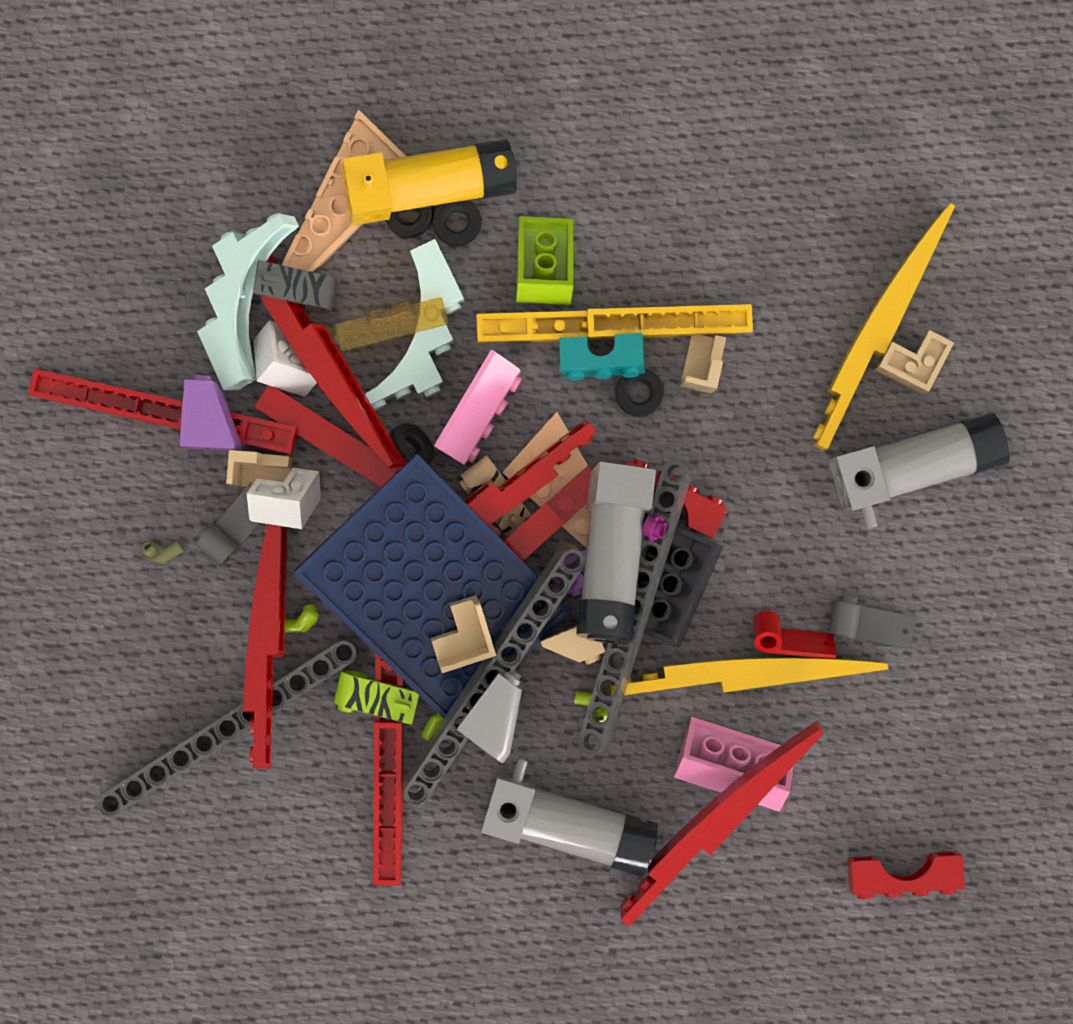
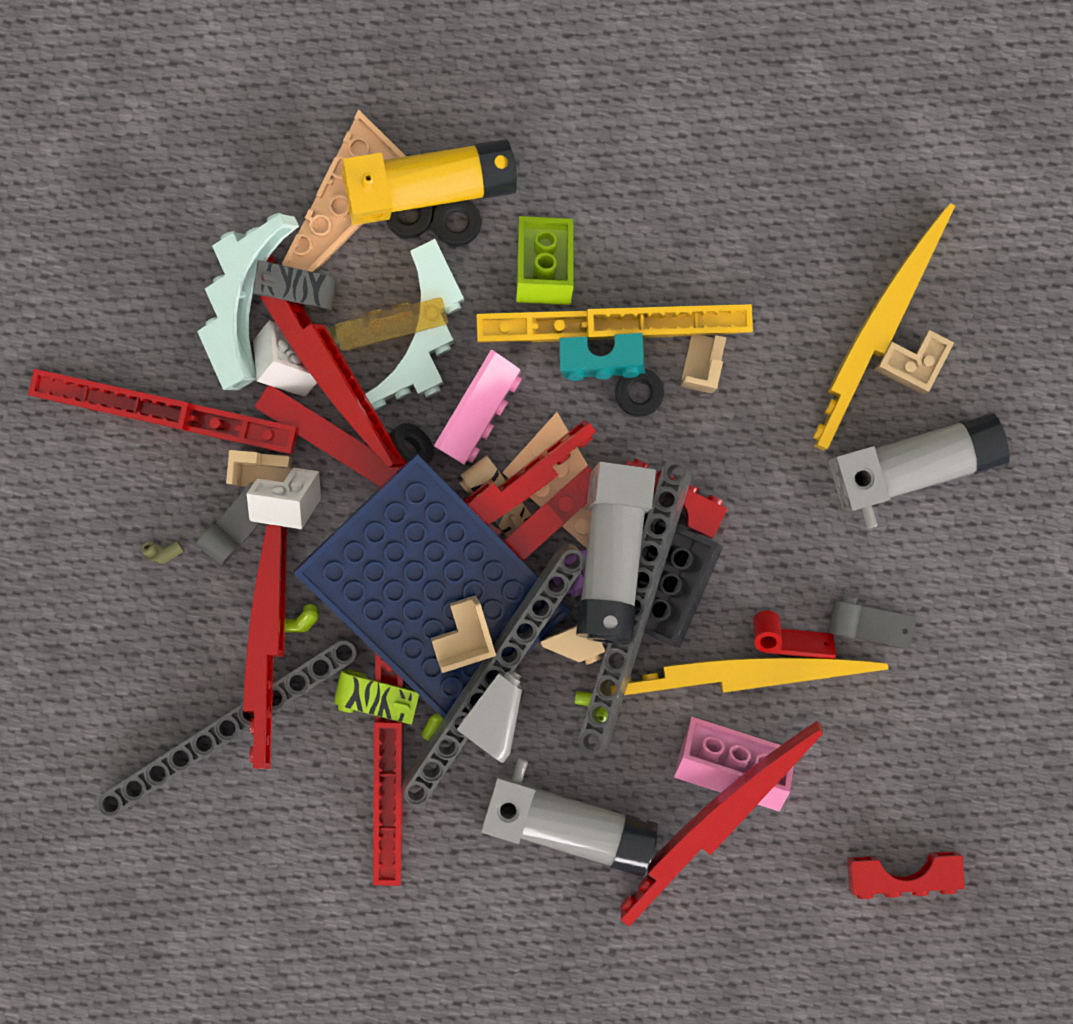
medium lavender slope [180,375,242,451] -> none
magenta plate [642,514,667,541] -> none

